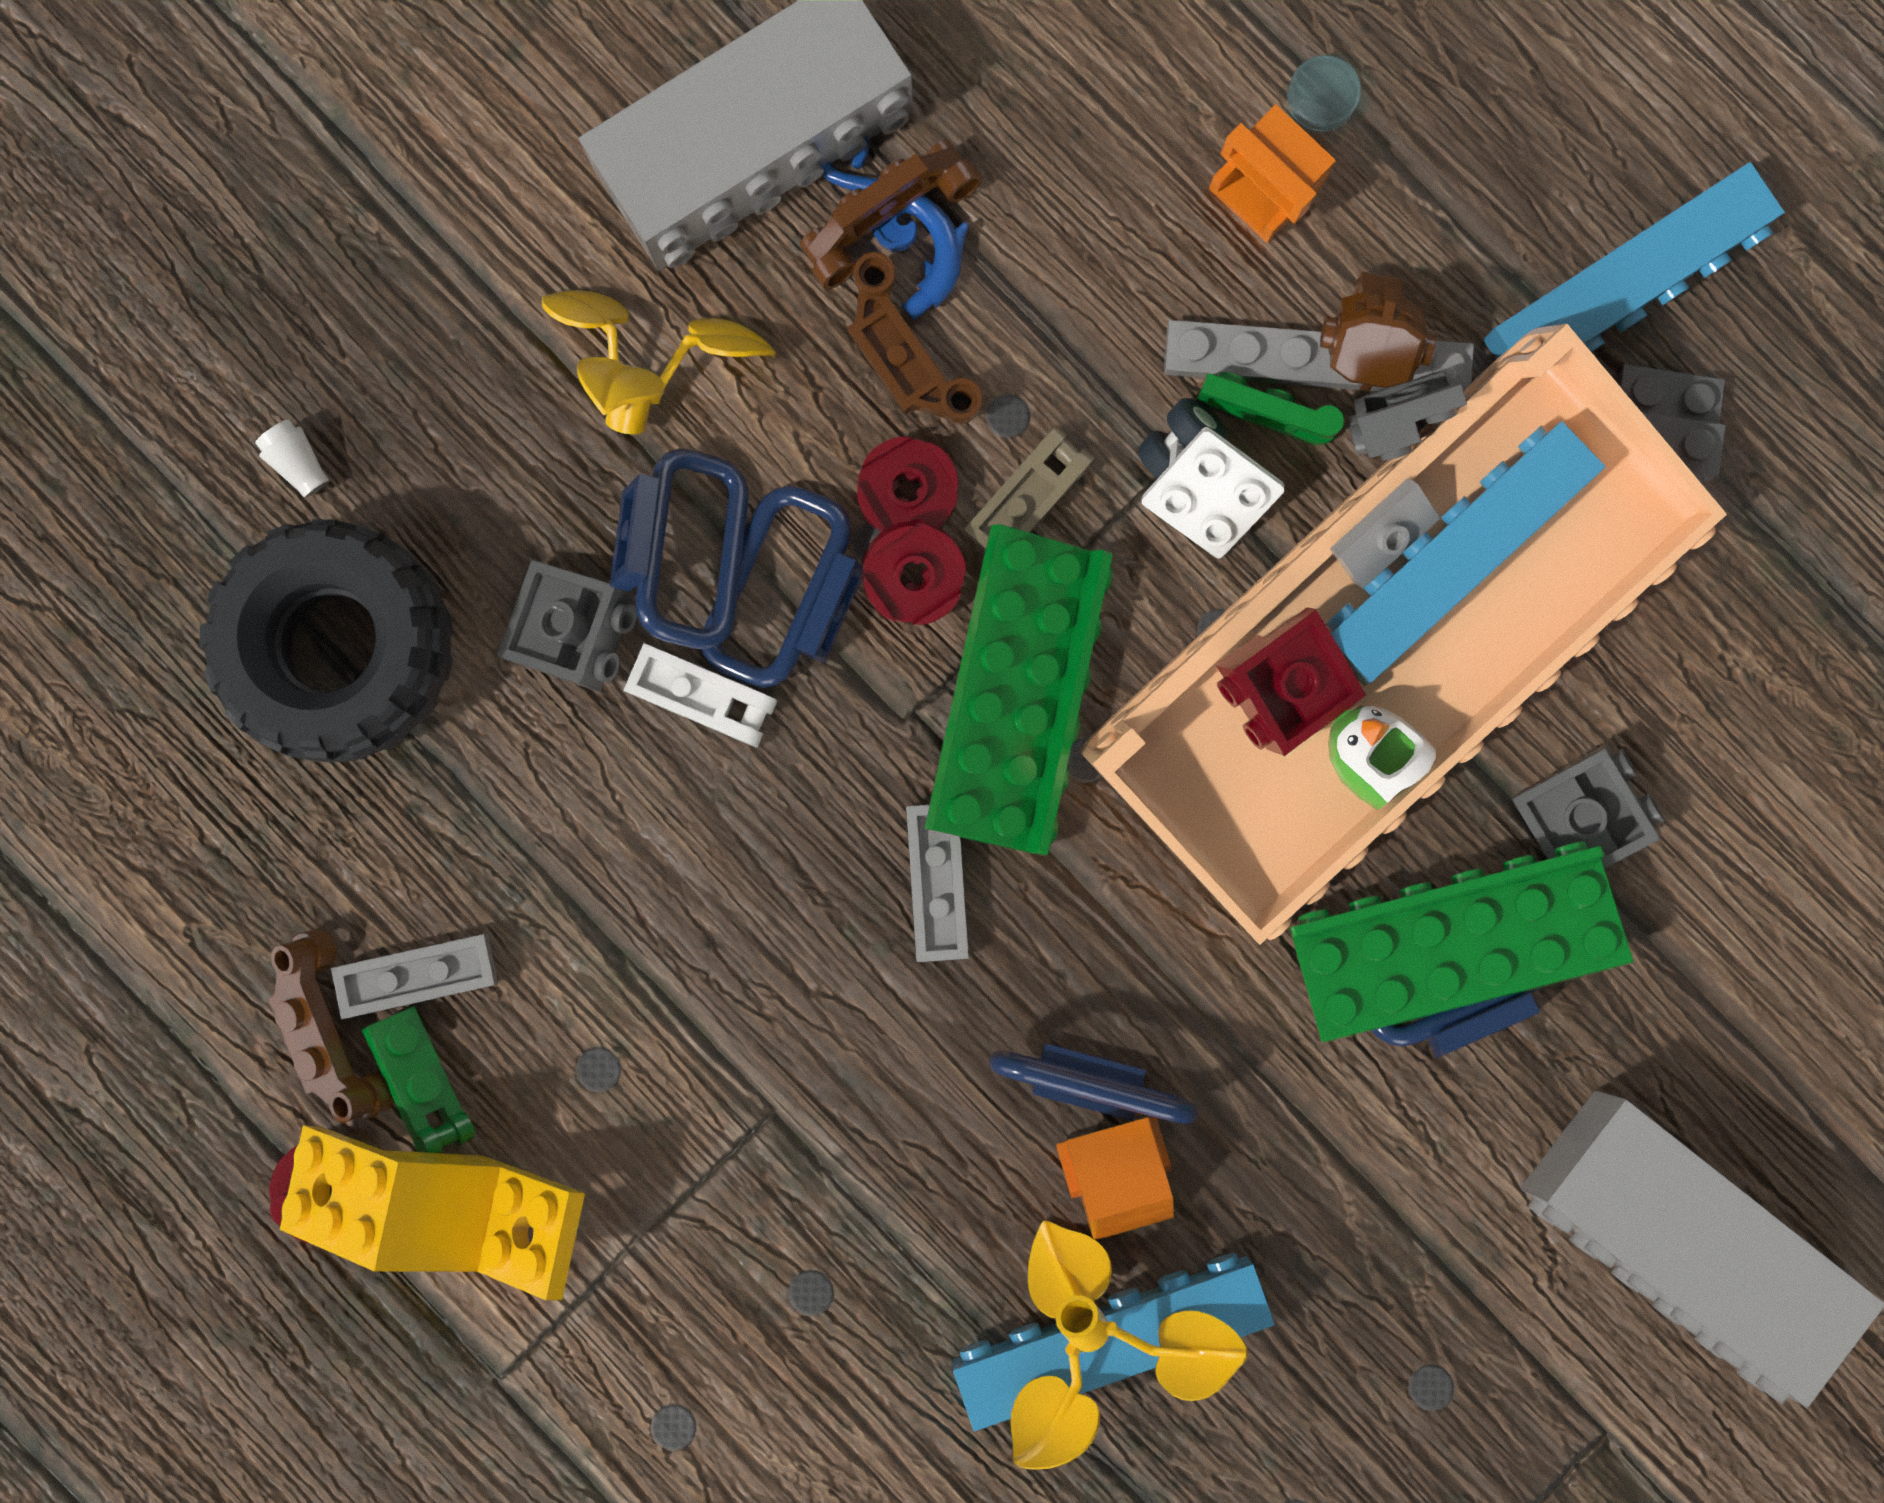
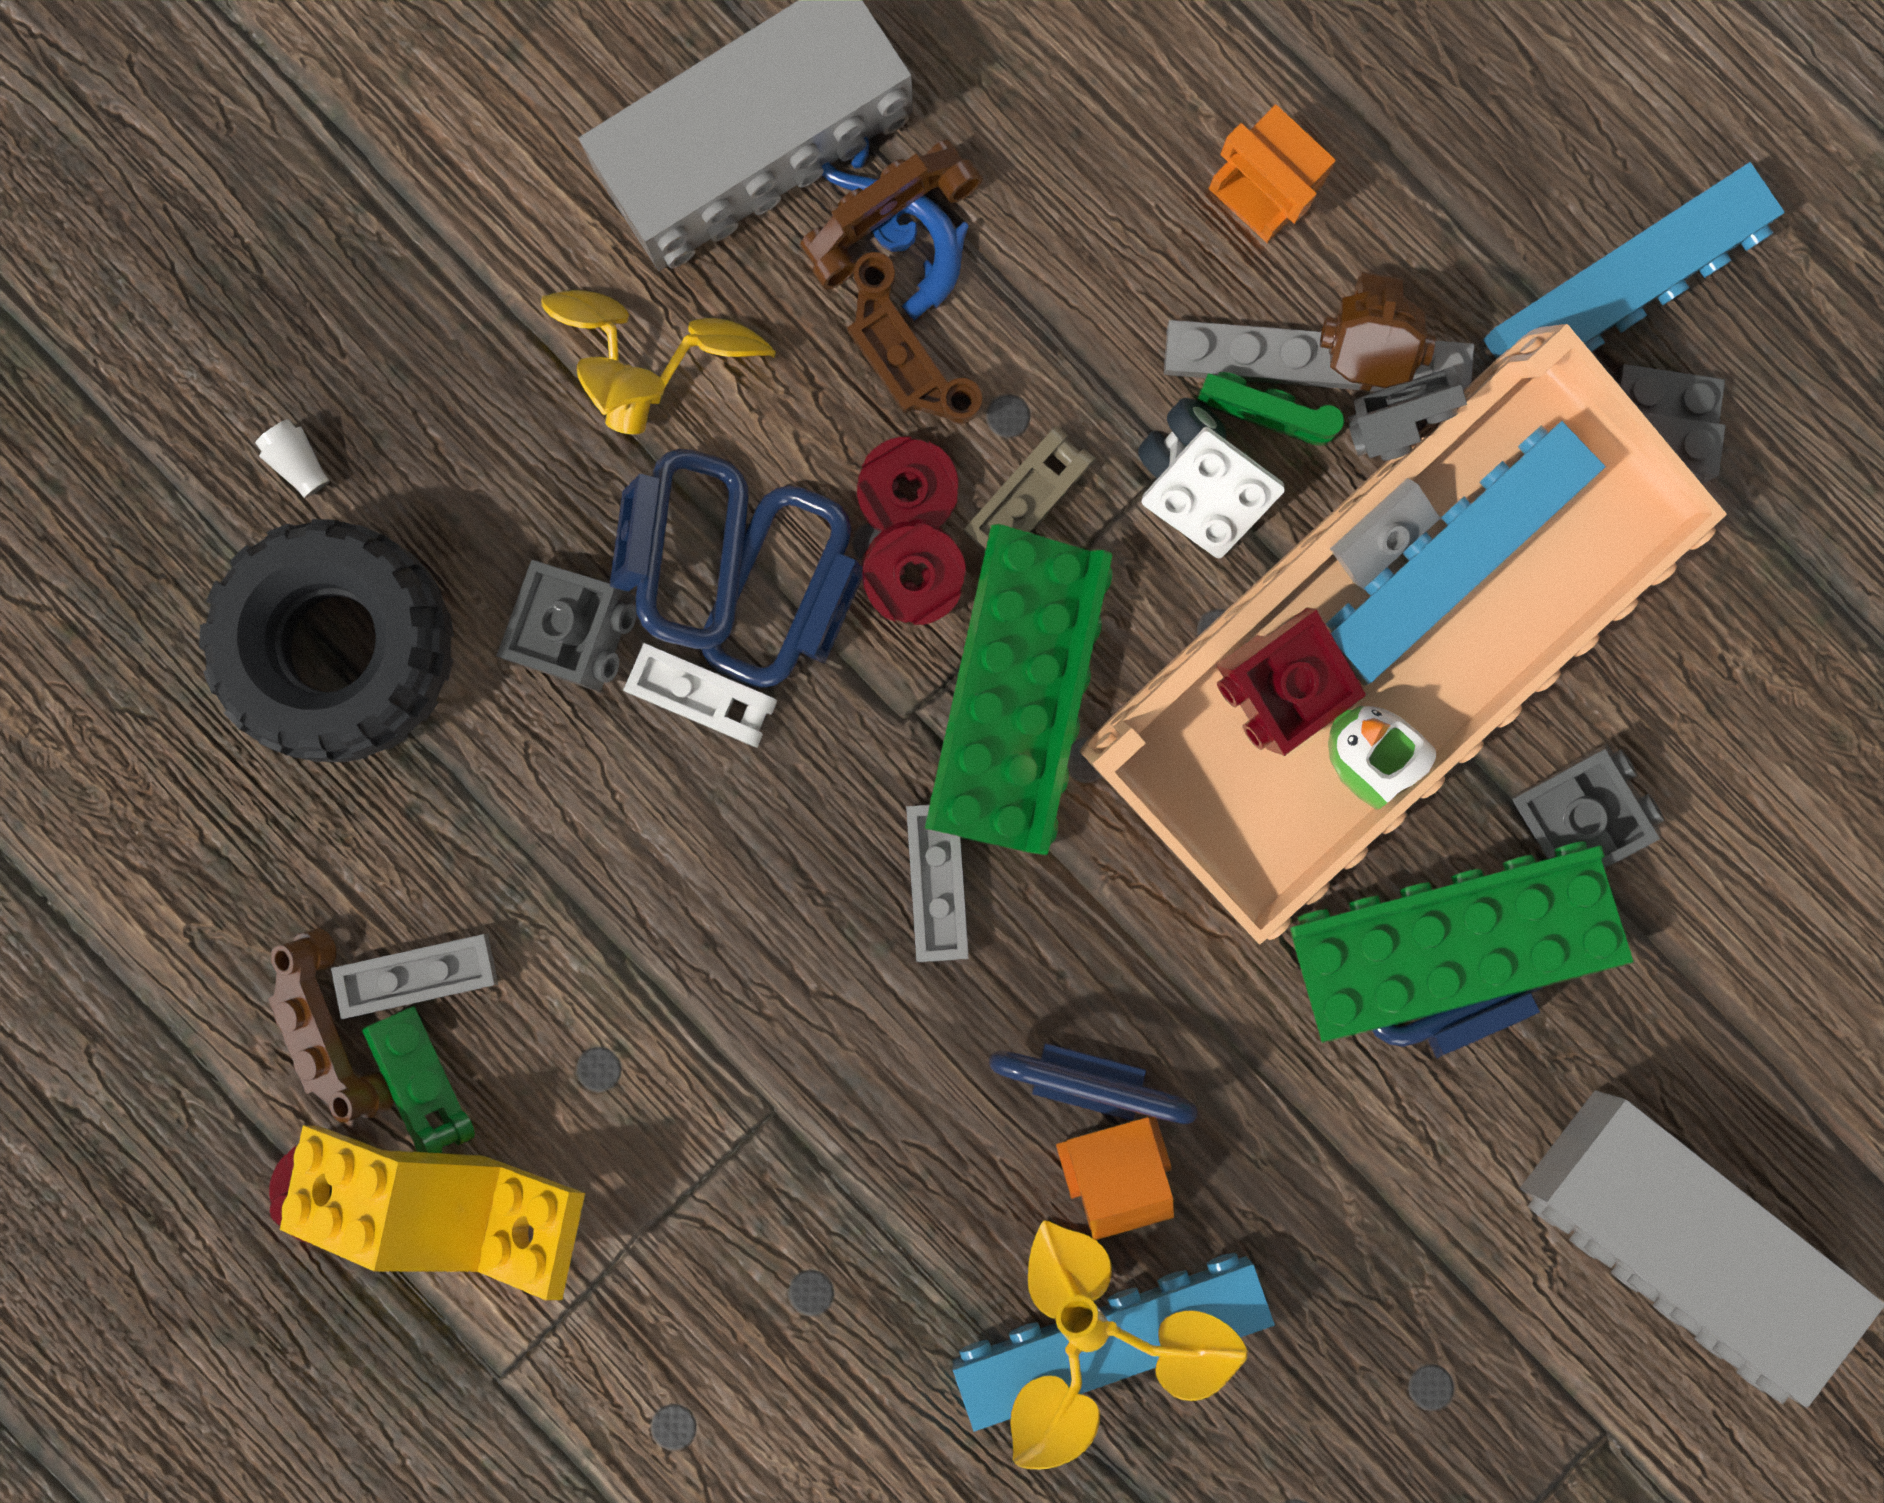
clear light blue piece [1287,55,1361,131] -> none

